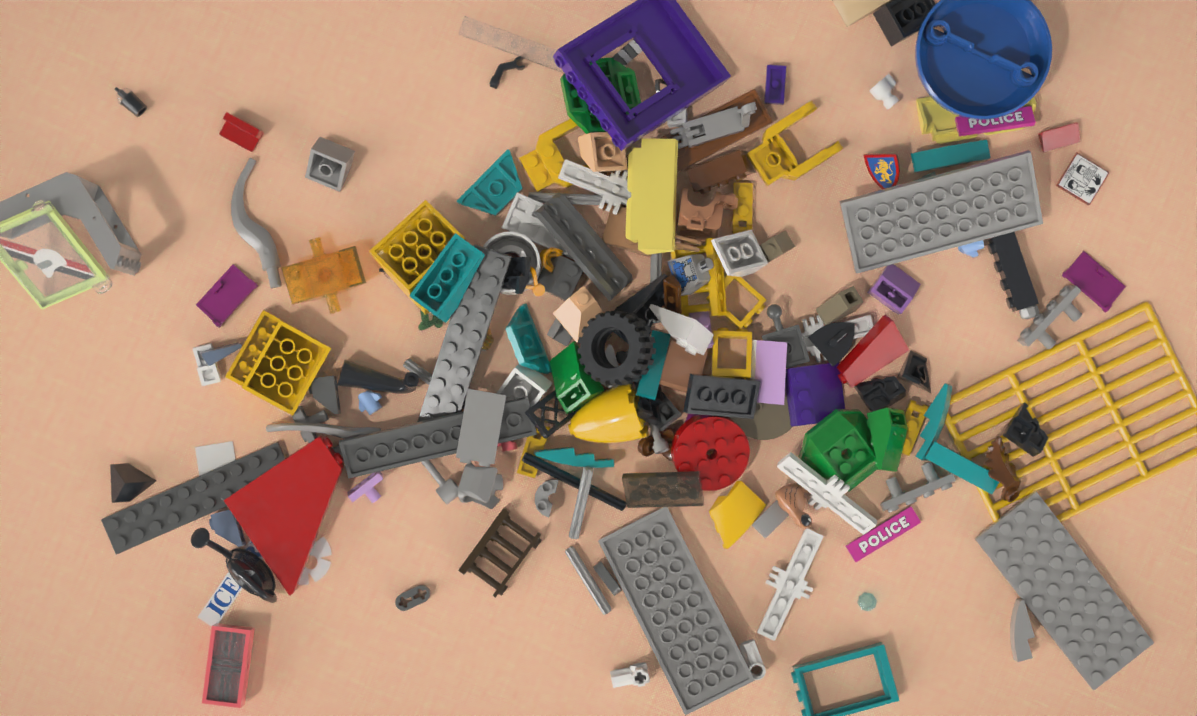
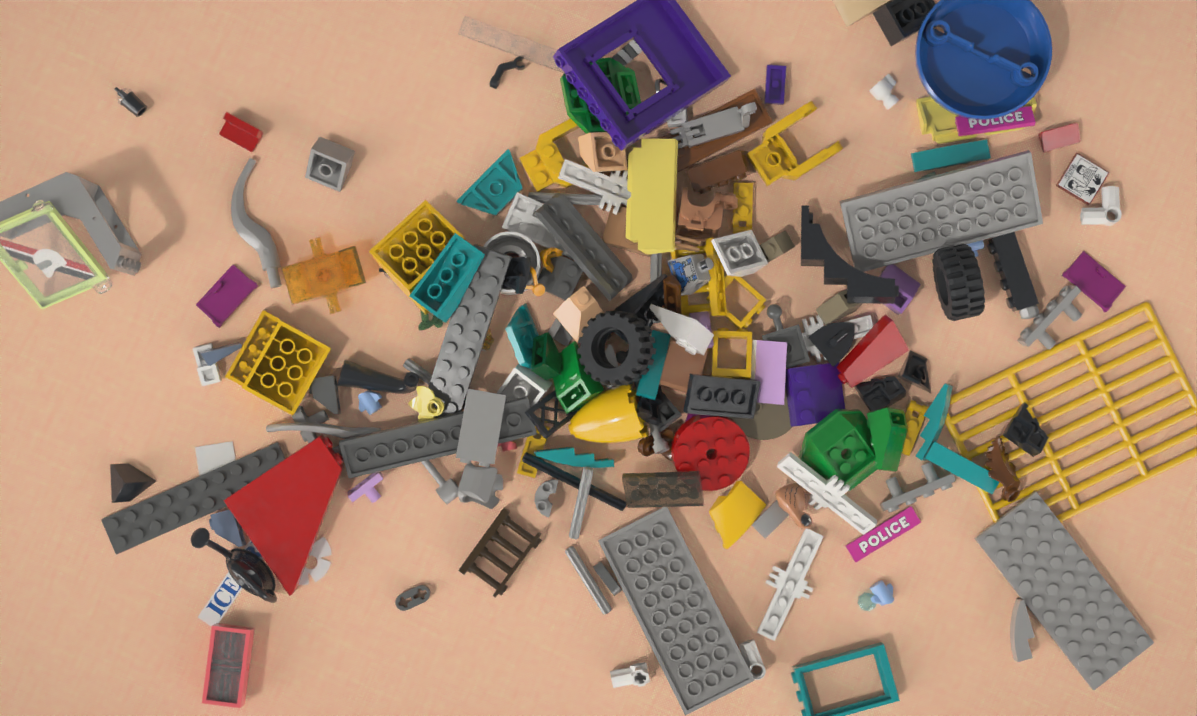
shield [863,153,900,189] -> none
none -> light yellow plate [408,385,444,422]
none -> dark green slope [531,332,562,380]
none -> black arch [801,206,899,304]
none -> light blue piece [870,580,894,606]
none -> black tyre [932,244,985,321]
none -> white piece [1080,186,1122,226]

